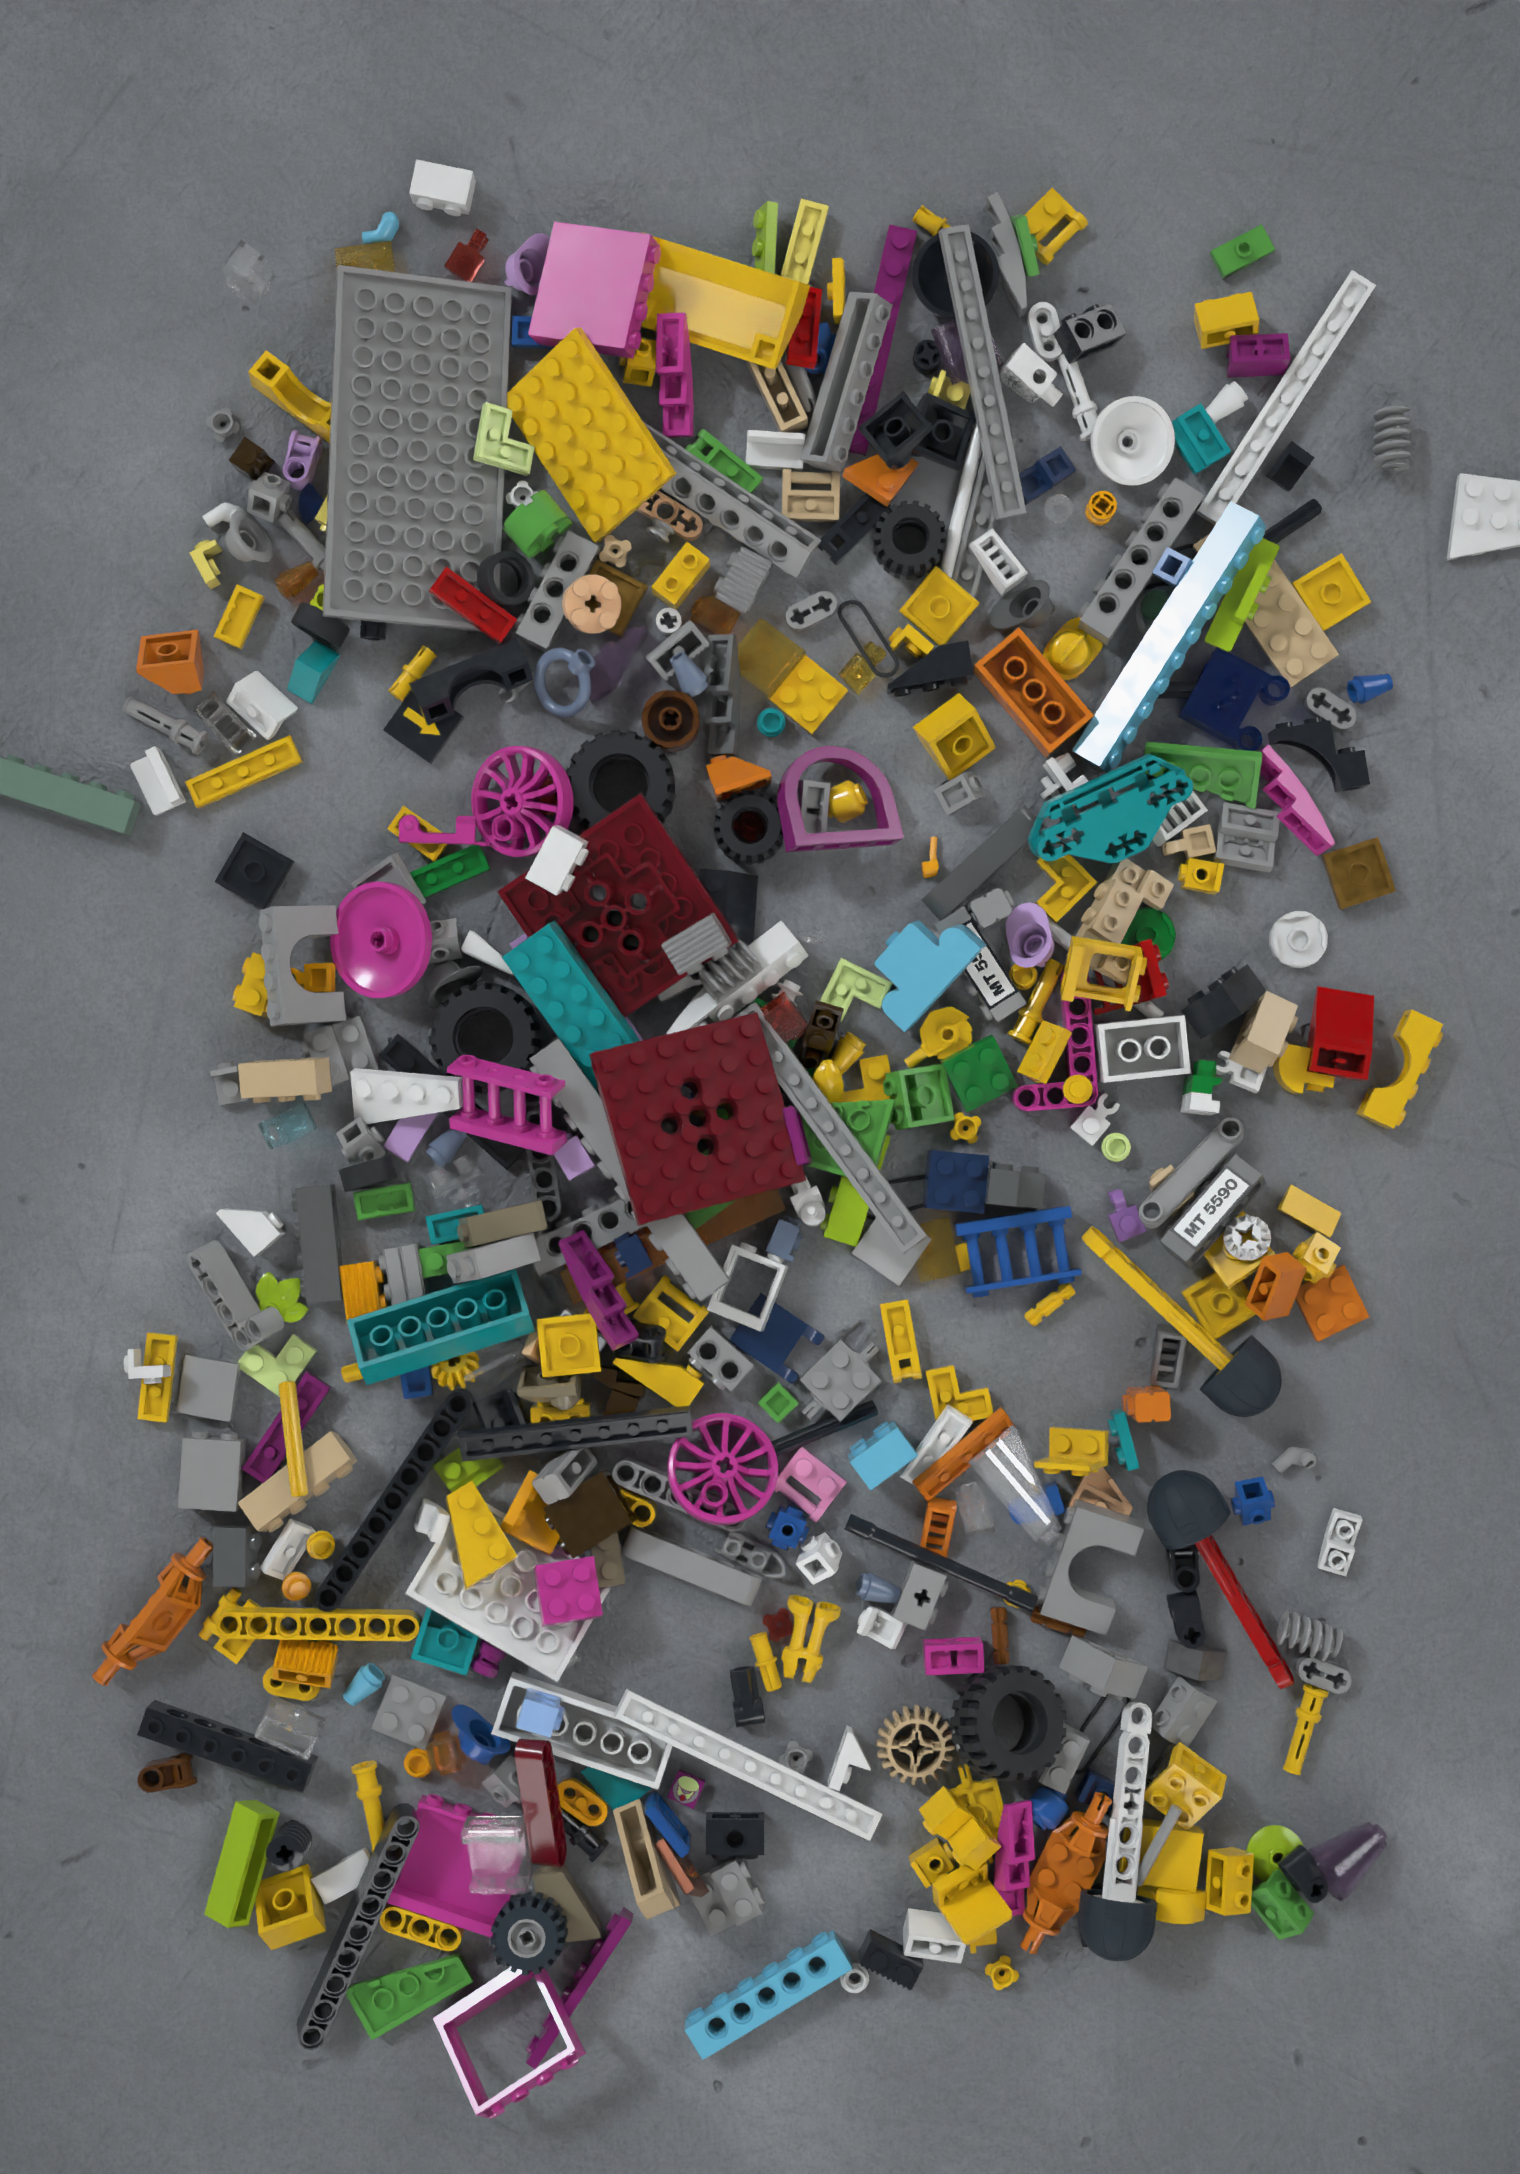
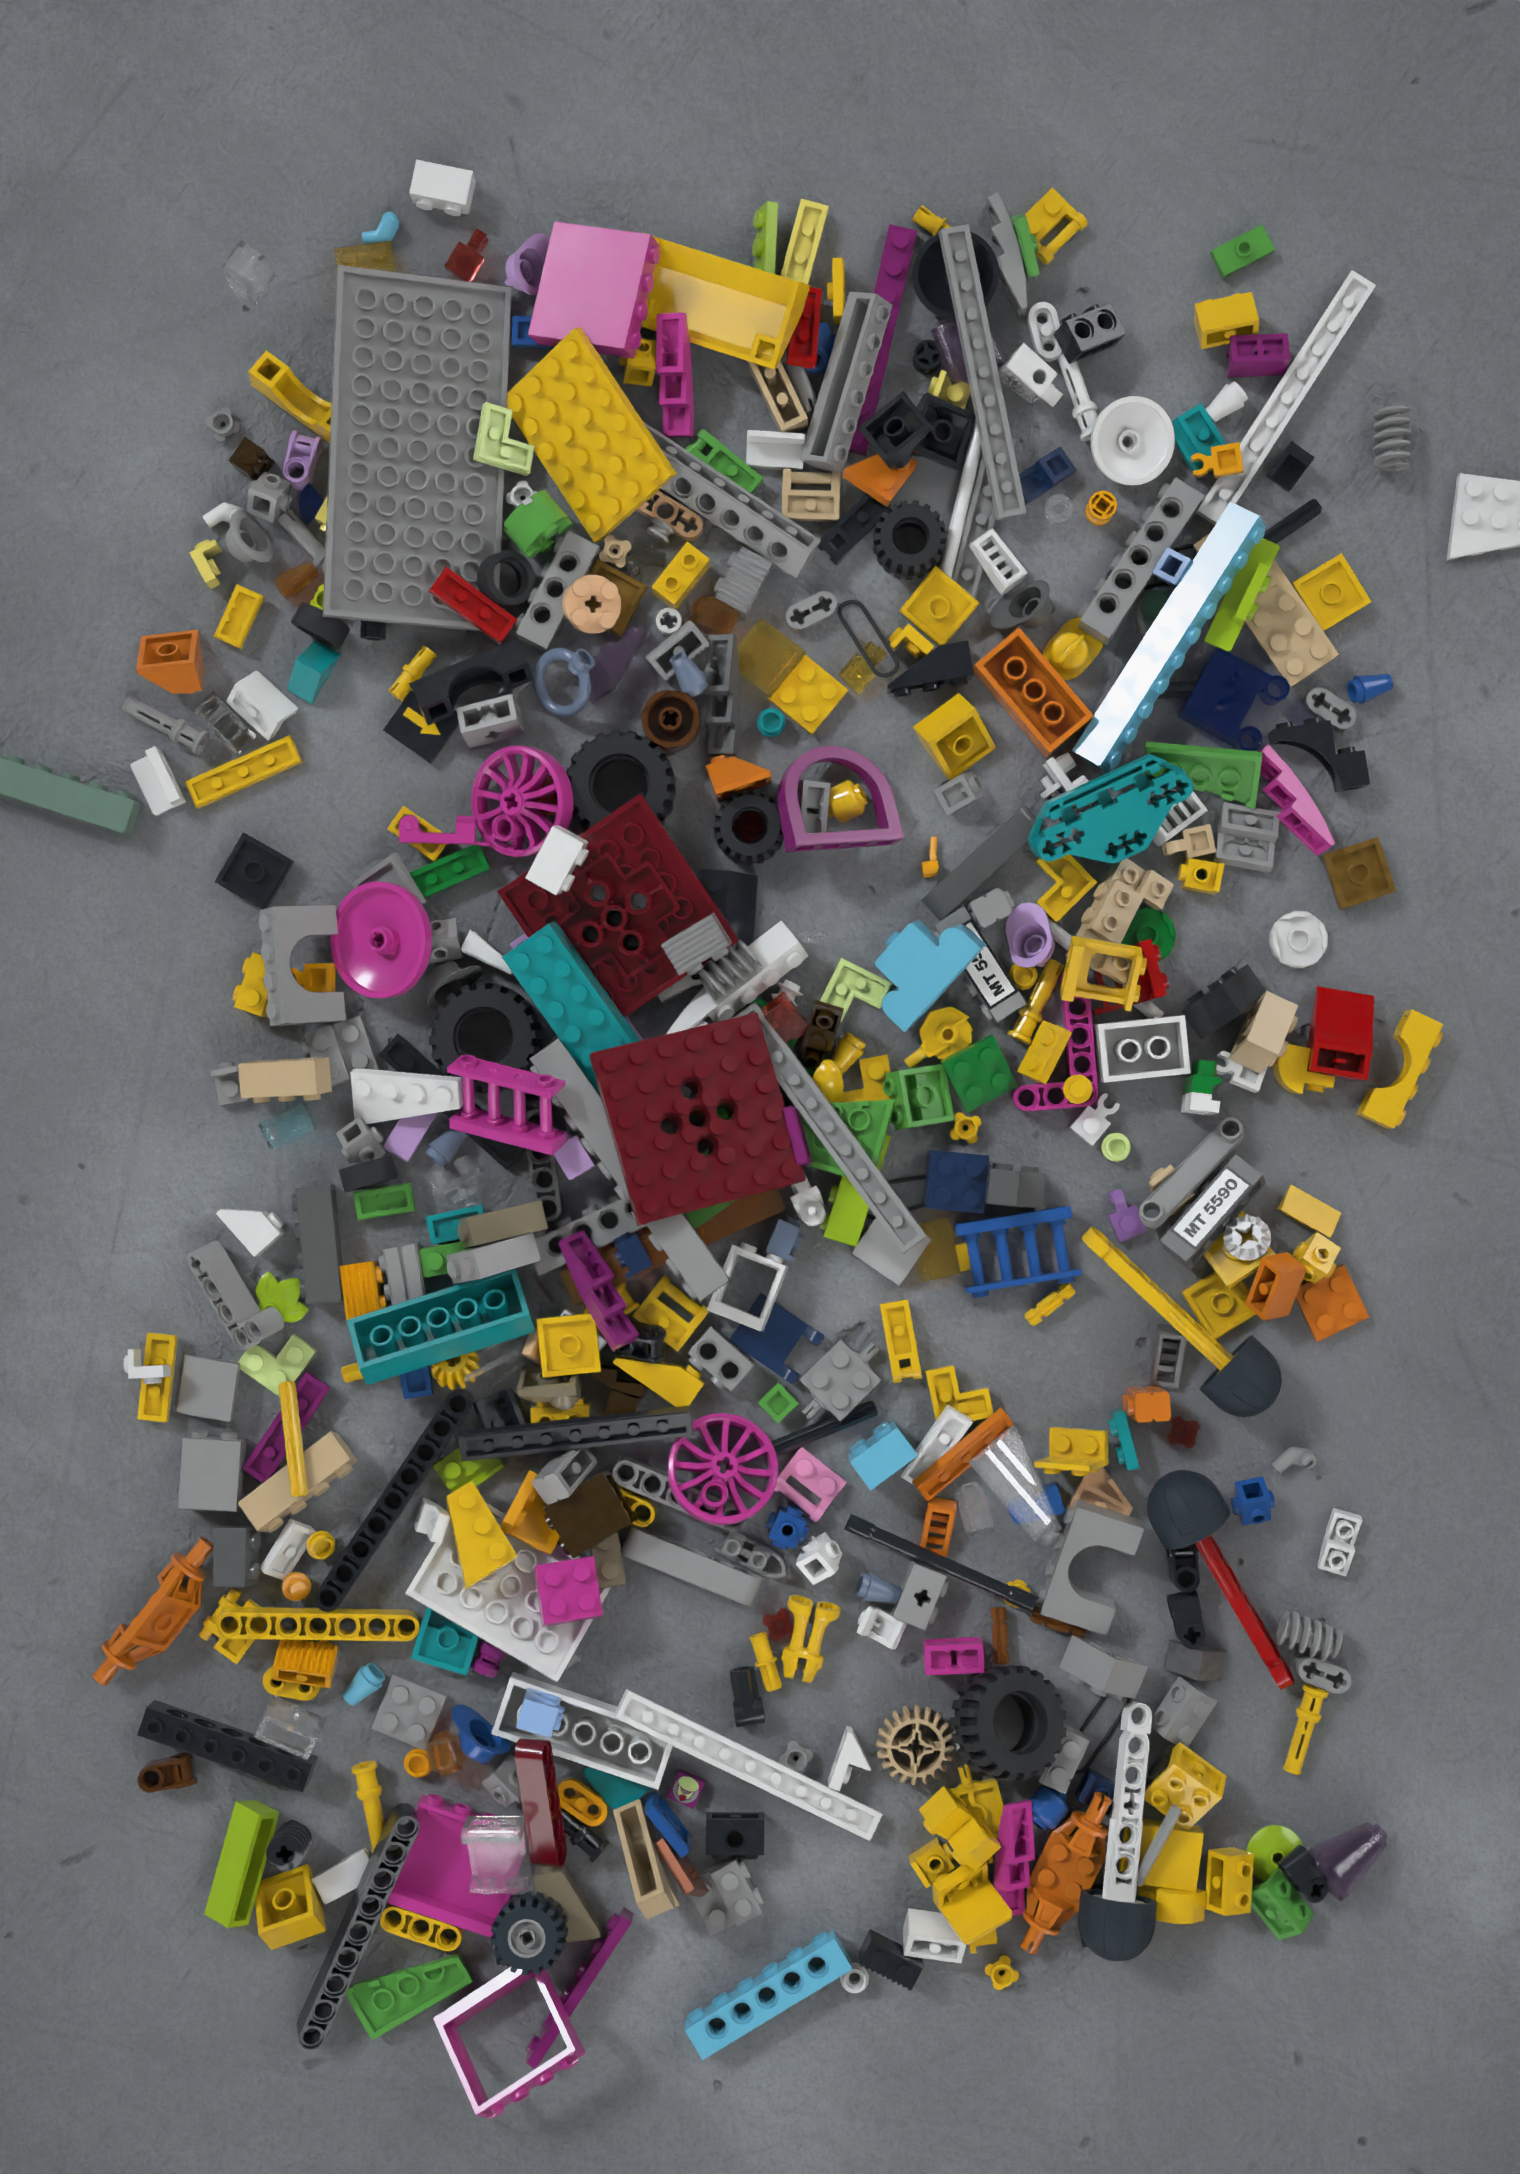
none -> light grey brick [456,694,525,748]
none -> clear red plate [1167,1416,1200,1448]
none -> light orange plate [1191,442,1244,478]

